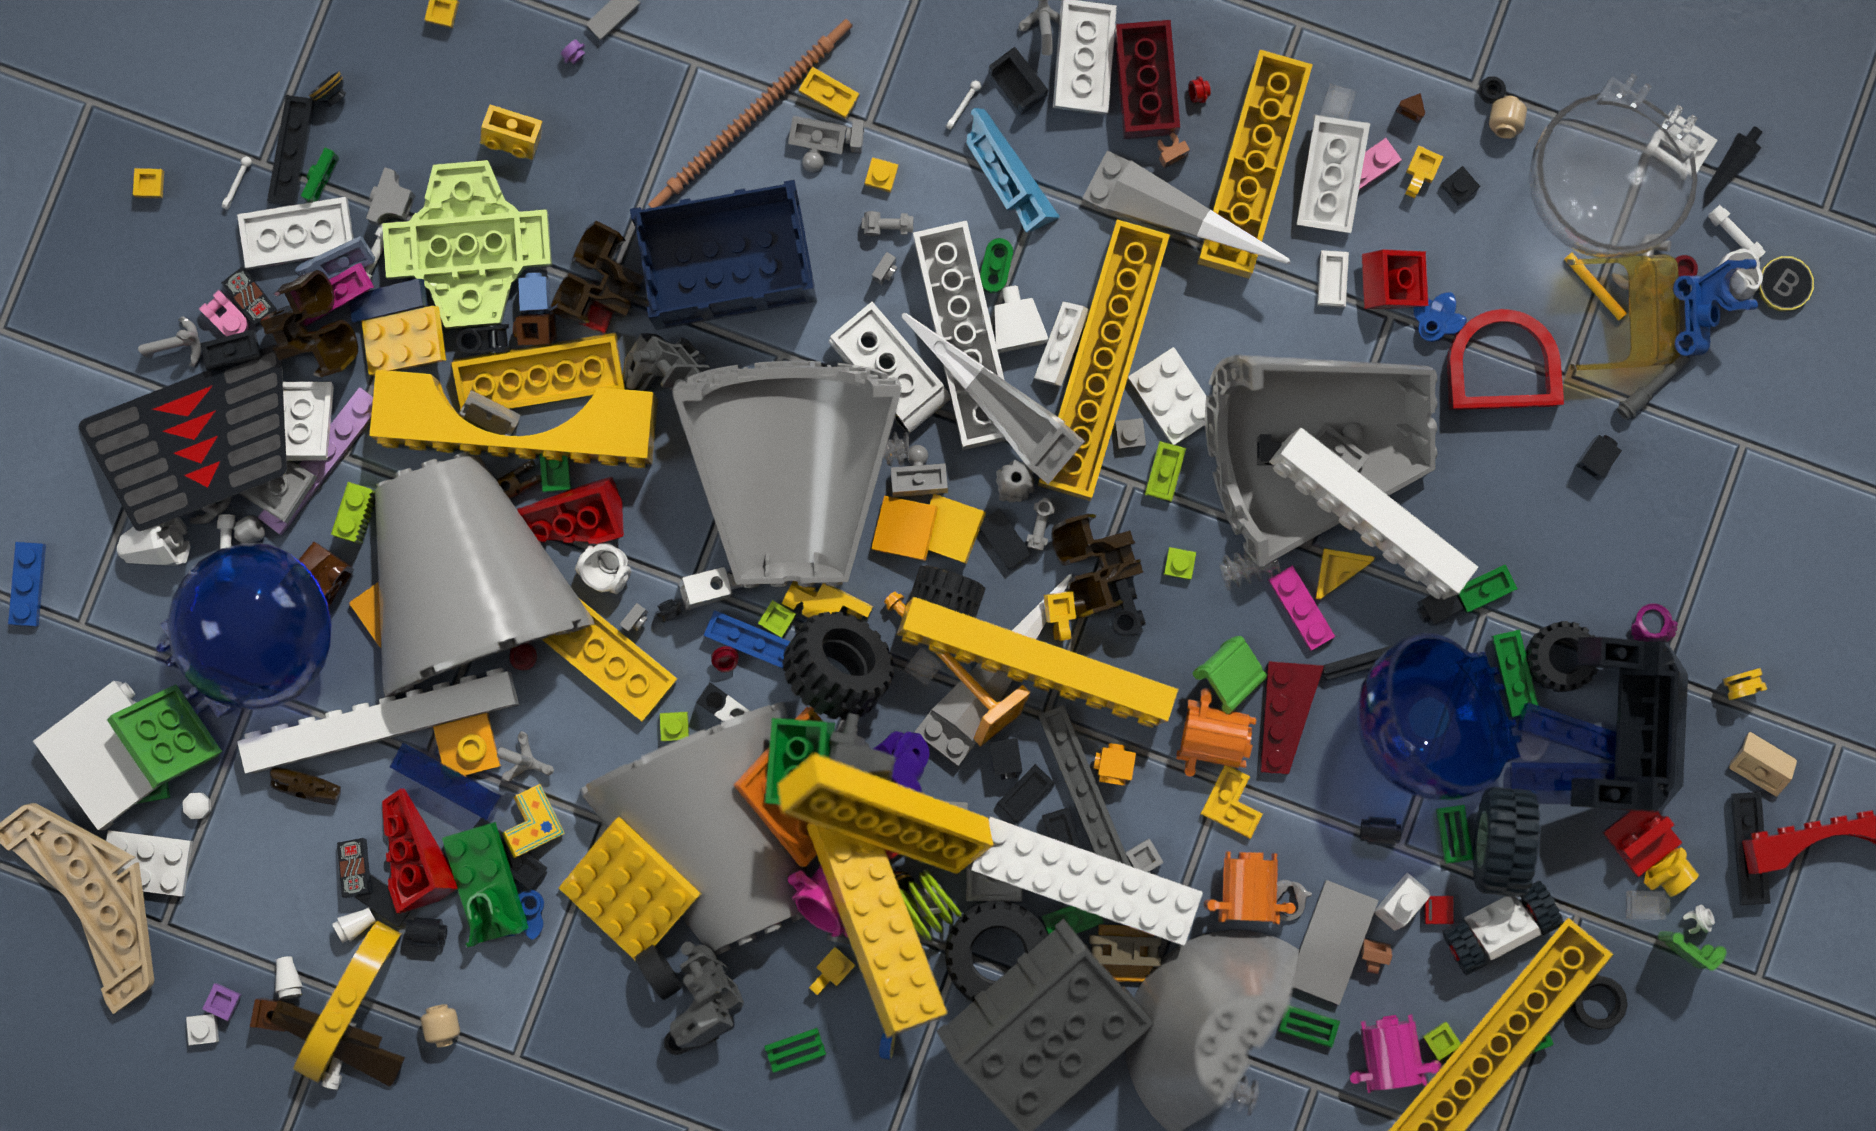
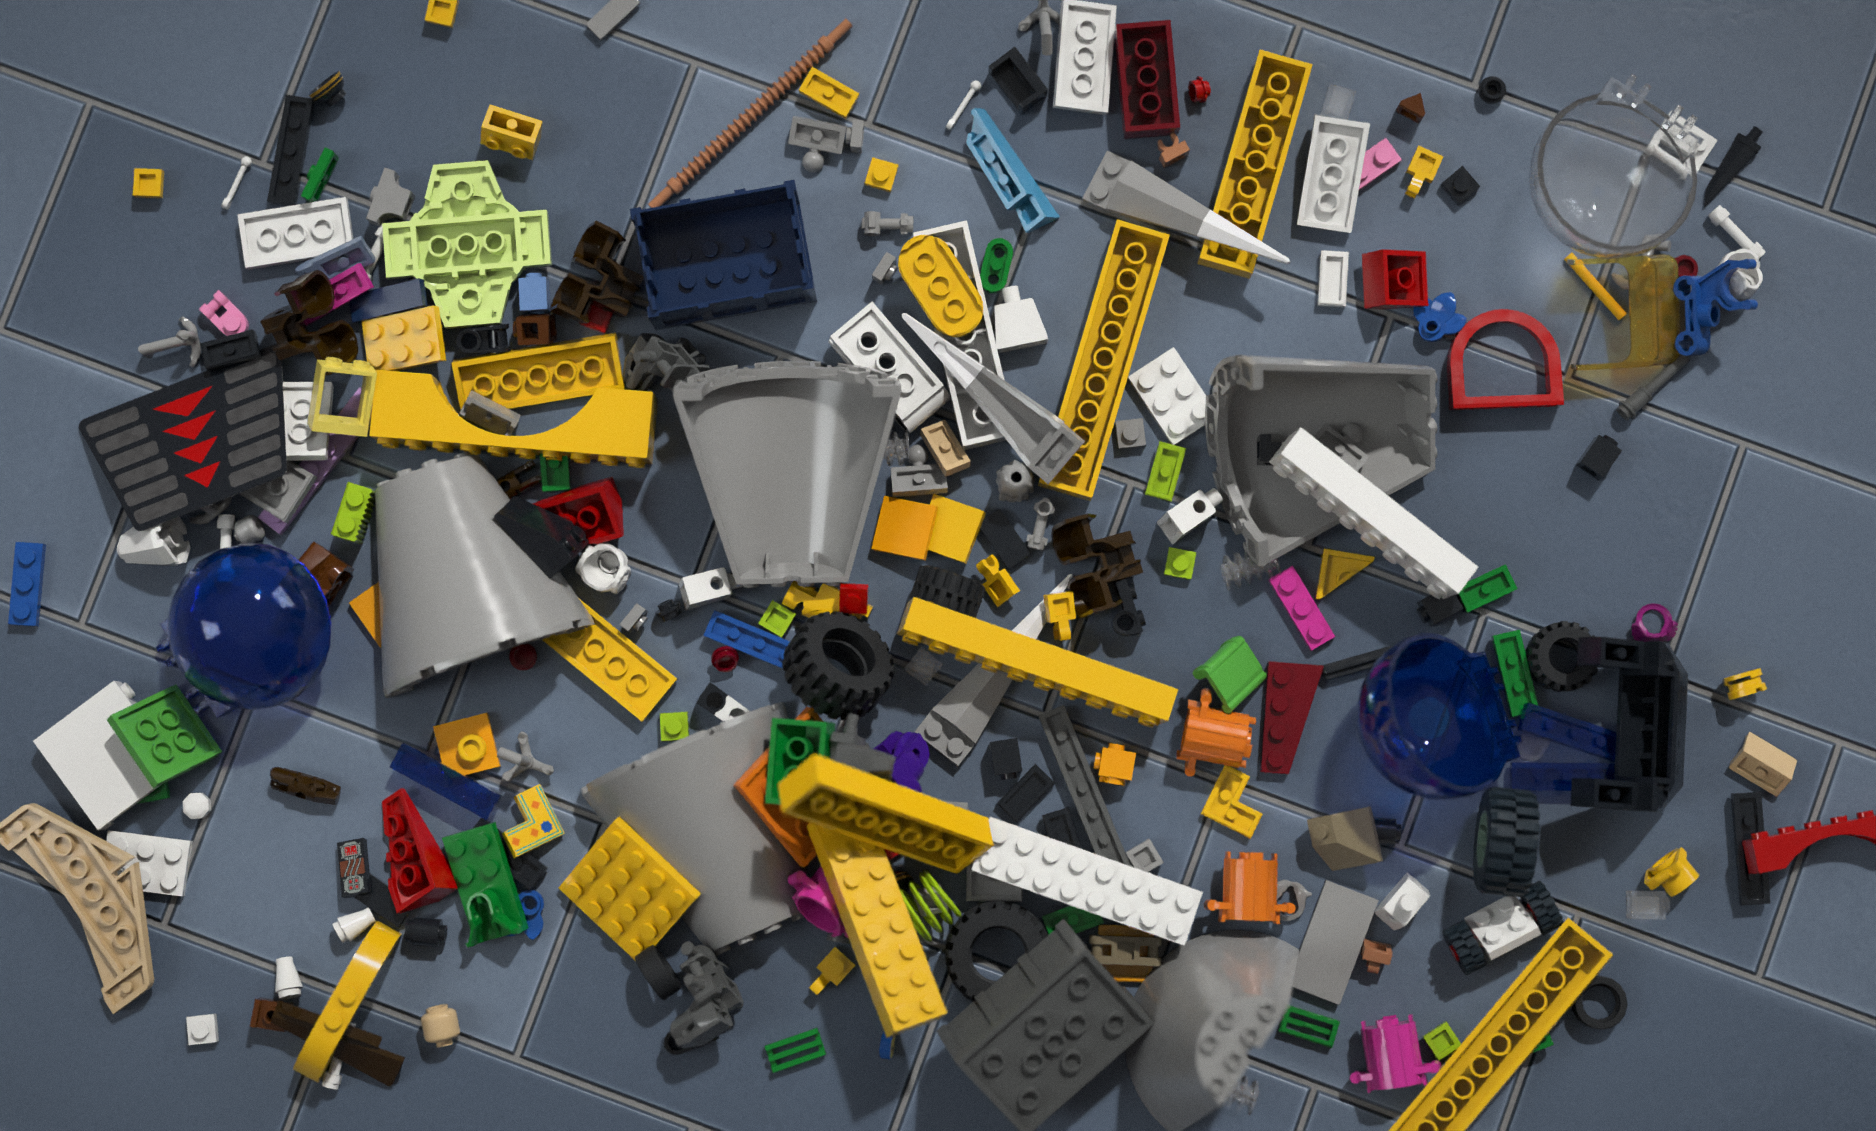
medium lavender plate [203,983,242,1021] -> none
tile [221,266,278,327] -> none
white brick [237,668,519,774] -> none
medium lavender plate [560,39,586,64] -> none
light orange tile [884,591,1030,747] -> none
white plate [1034,302,1090,386] -> none
red tile [1424,896,1453,924] -> none
green tile [1436,804,1474,864] -> none
tan head [1489,96,1527,139] -> none
red bracket [1602,811,1682,877] -> none
bright green piece [1658,931,1726,971] -> none
white plate [1683,905,1715,934] -> none
black tile [1759,256,1814,311] -> none
none -> light yellow window [307,357,377,437]
none -> black slope [494,496,589,579]
none -> red plate [839,583,868,614]
none -> yellow tile [898,235,983,337]
none -> tan plate [920,420,971,477]
none -> yellow plate [976,554,1020,607]
none -> white torso [1157,488,1223,544]
none -> dark tan slope [1307,806,1383,871]

